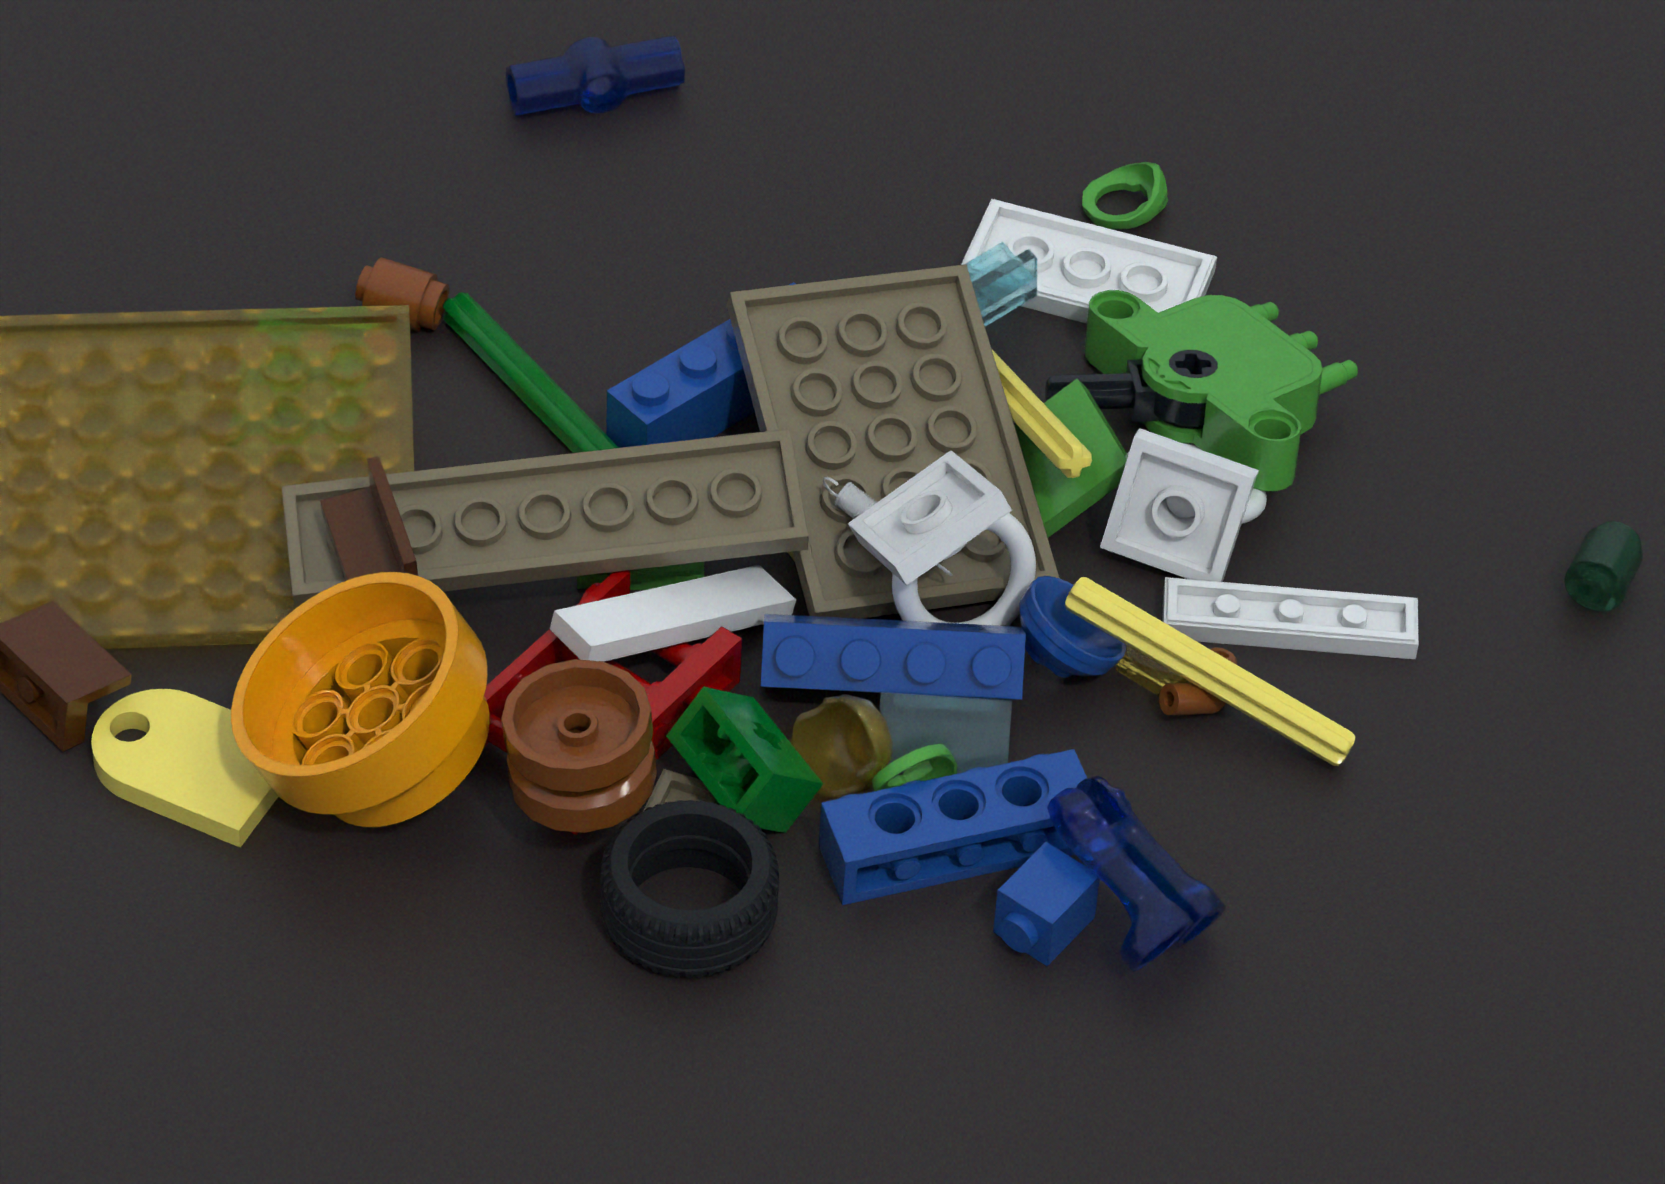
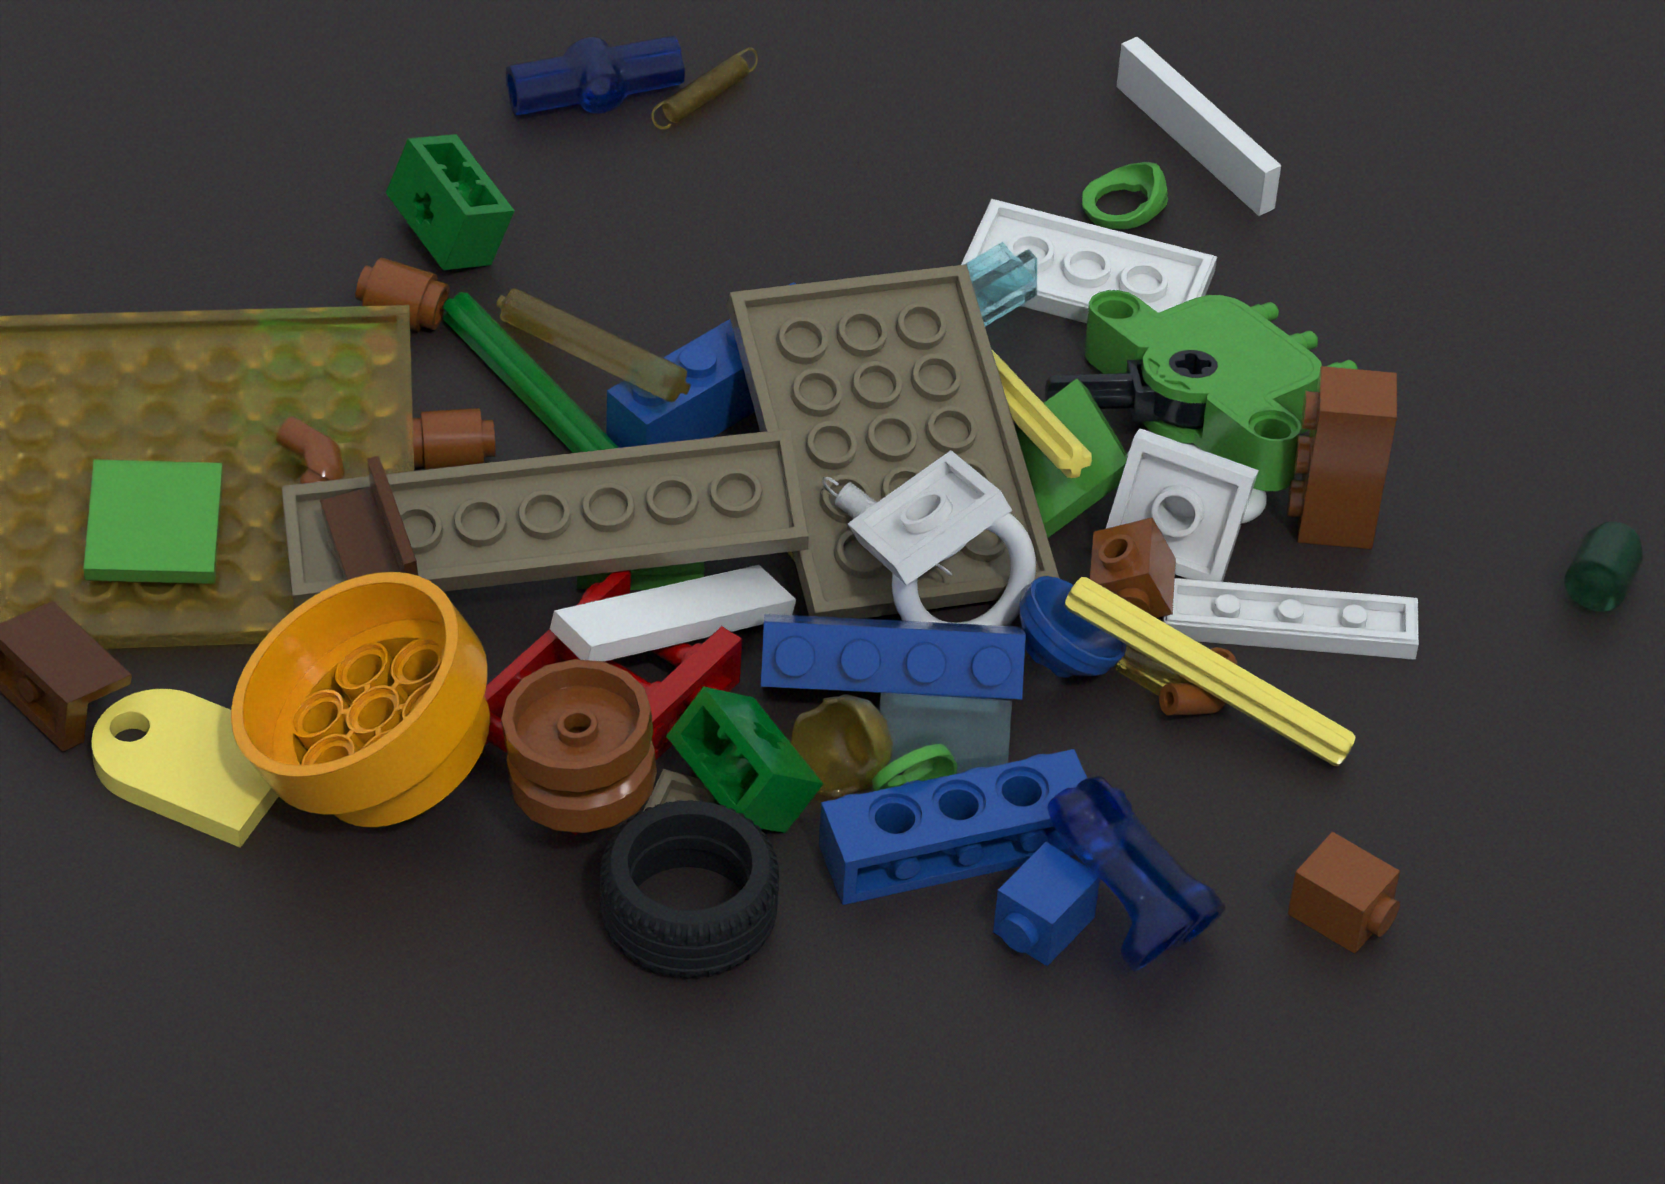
none -> bright green tile [83,459,223,584]
none -> dark orange arm [276,416,345,484]
none -> green brick [386,134,515,270]
none -> dark orange brick [405,408,496,470]
none -> clear yellow axle [496,288,691,402]
none -> clear yellow piece [651,47,758,130]
none -> dark orange brick [1090,517,1176,618]
none -> white tile [1116,37,1281,216]
none -> dark orange brick [1287,366,1397,549]
none -> dark orange brick [1288,831,1400,954]

